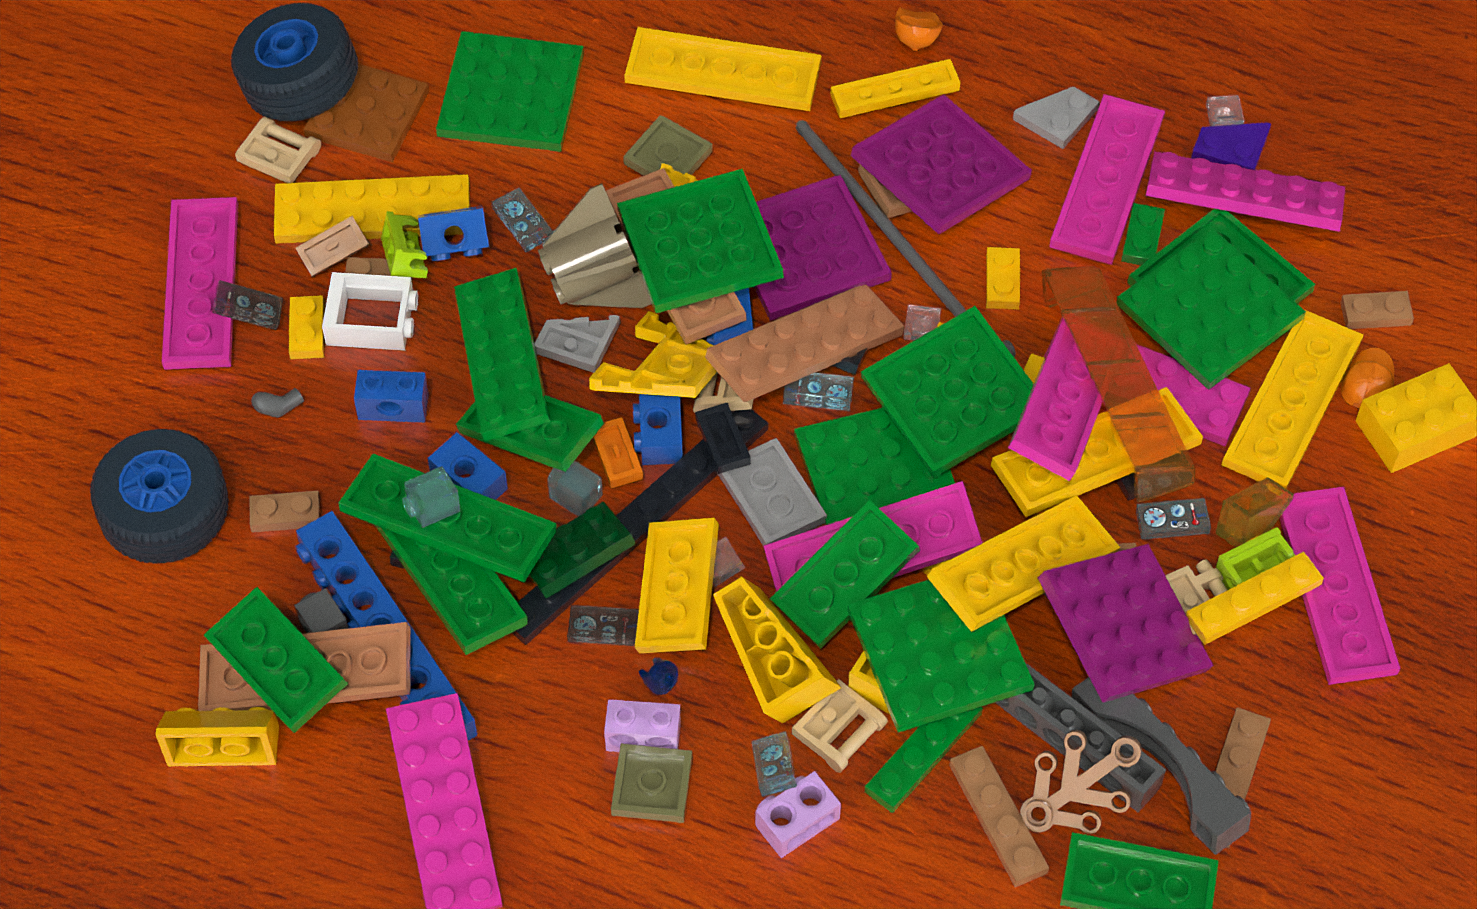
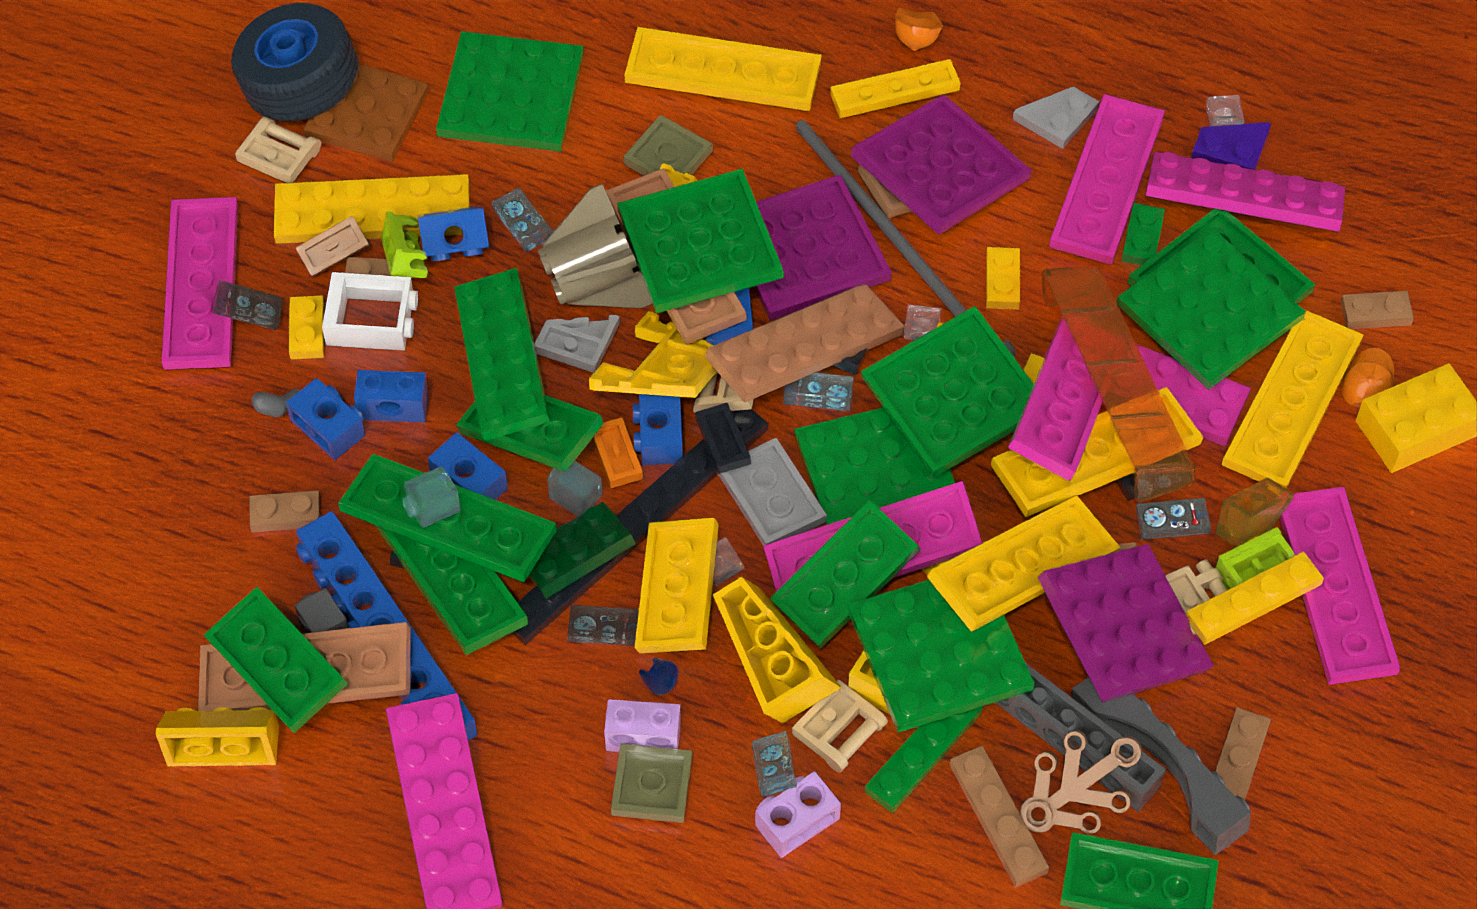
black wheel [90,429,229,564] -> none
none -> blue brick [286,378,365,460]

